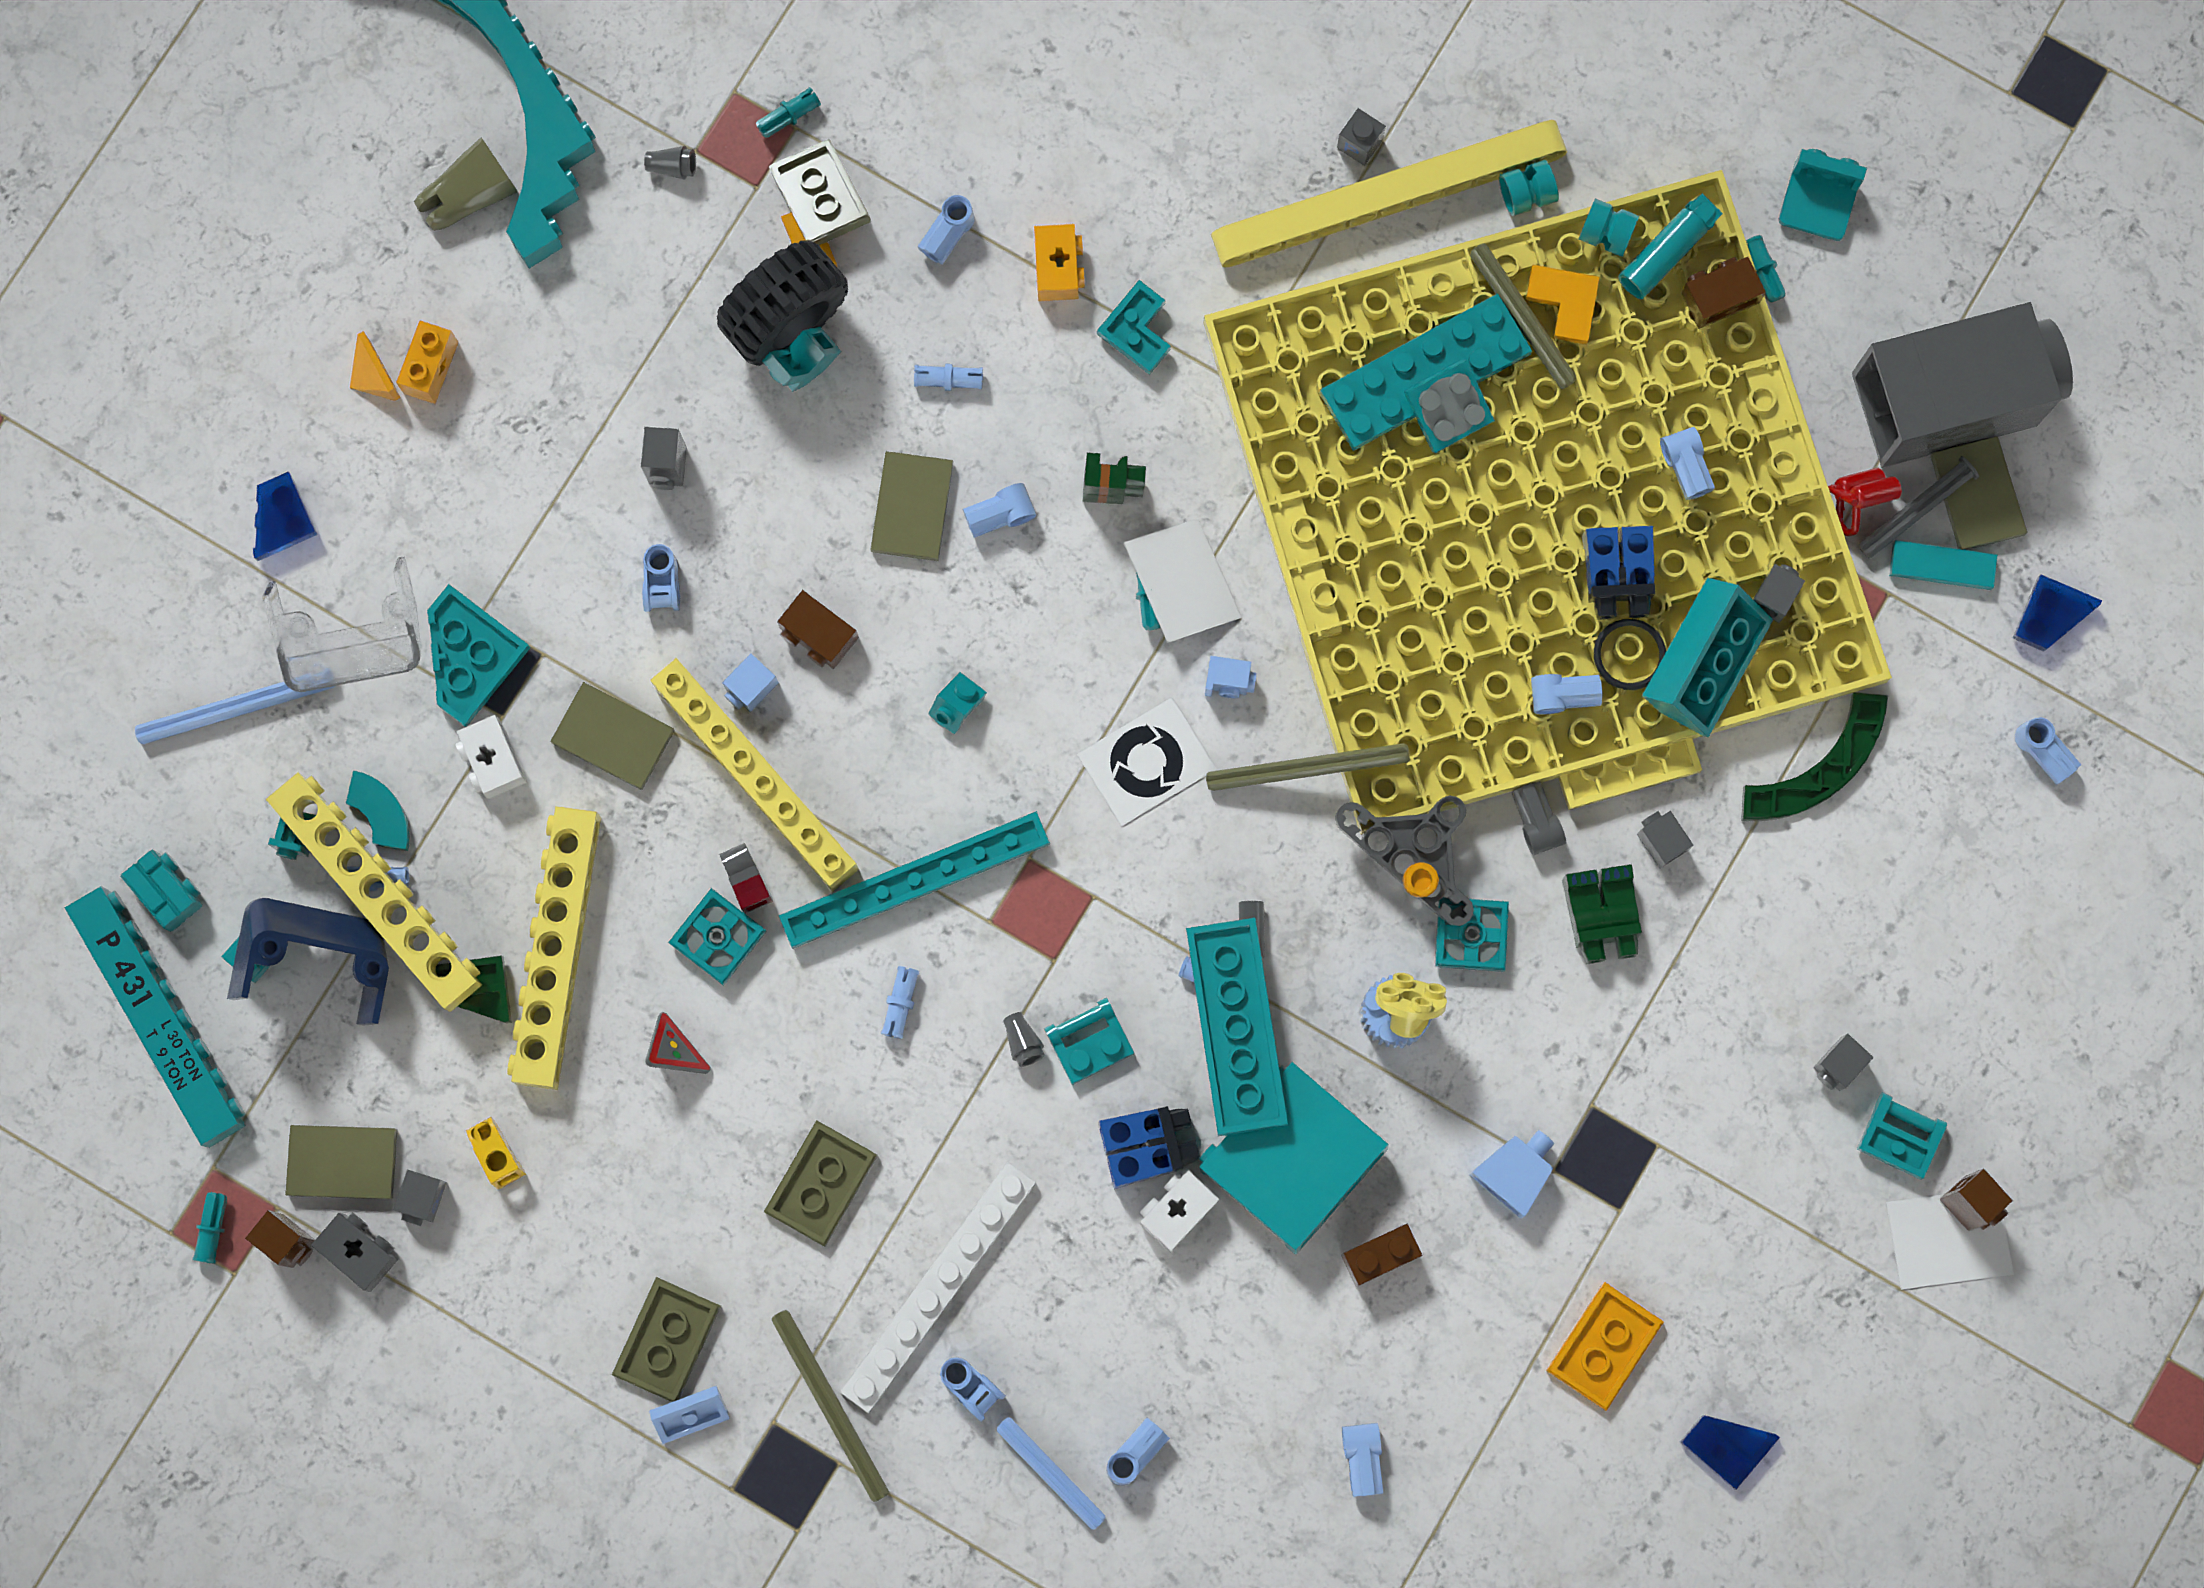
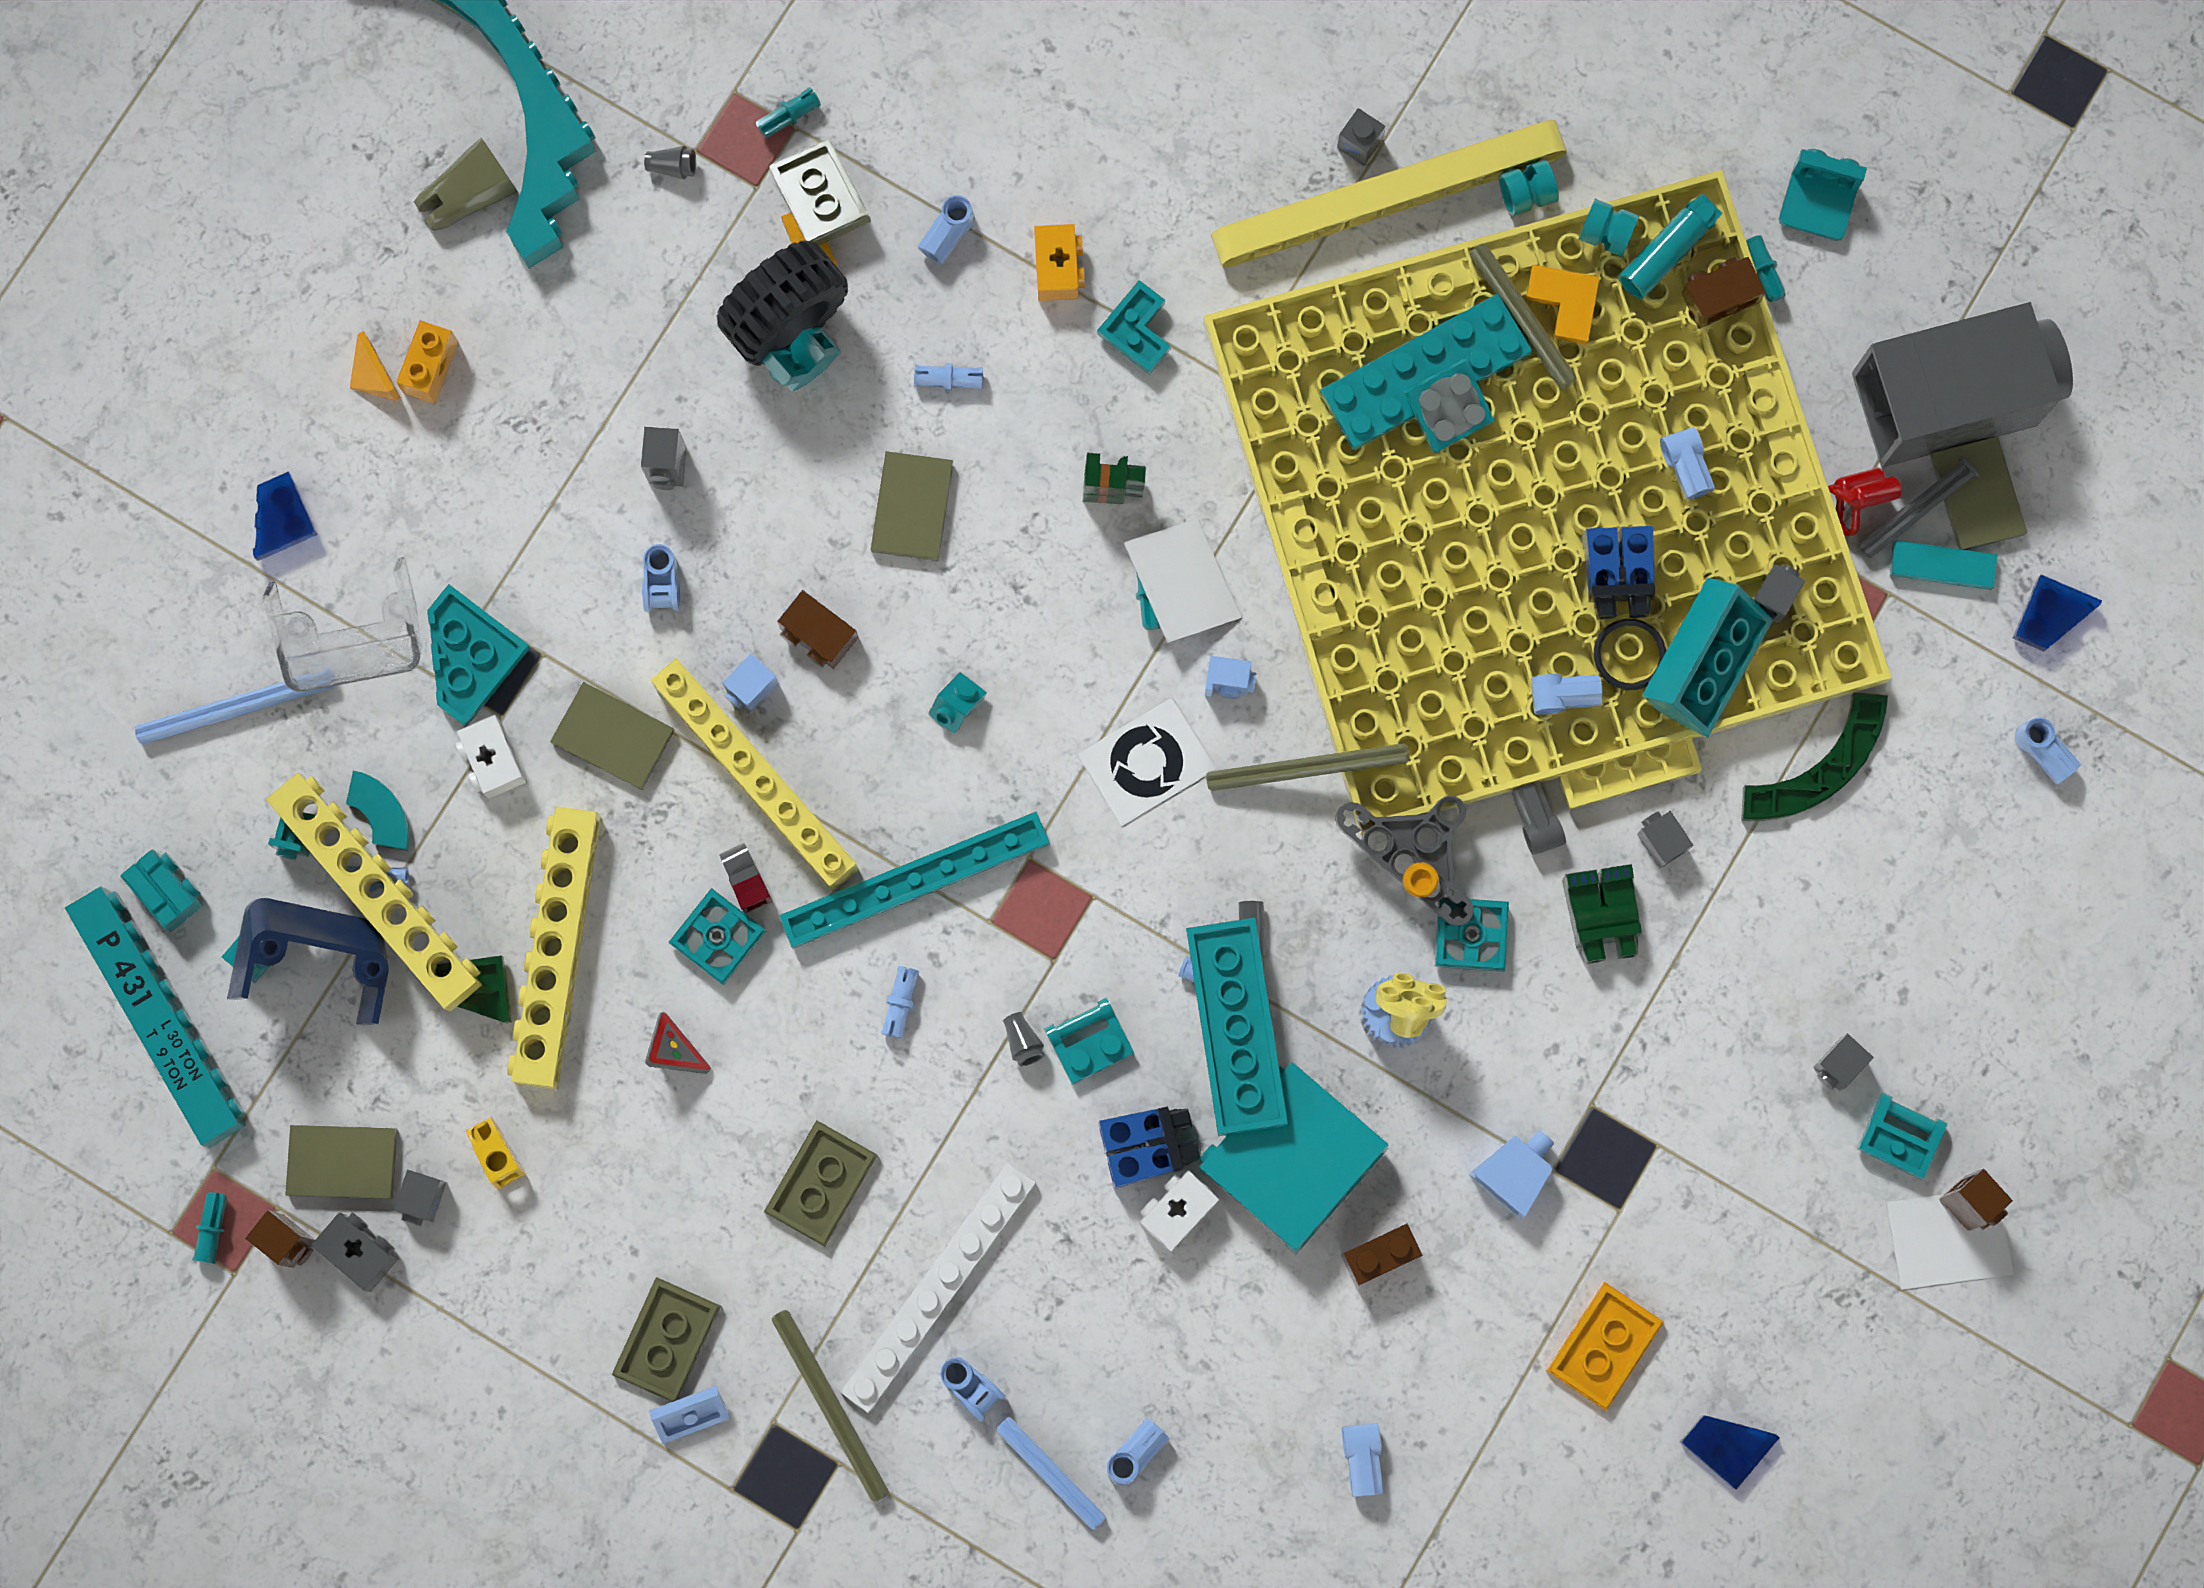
light blue piece [963,483,1036,538] -> none

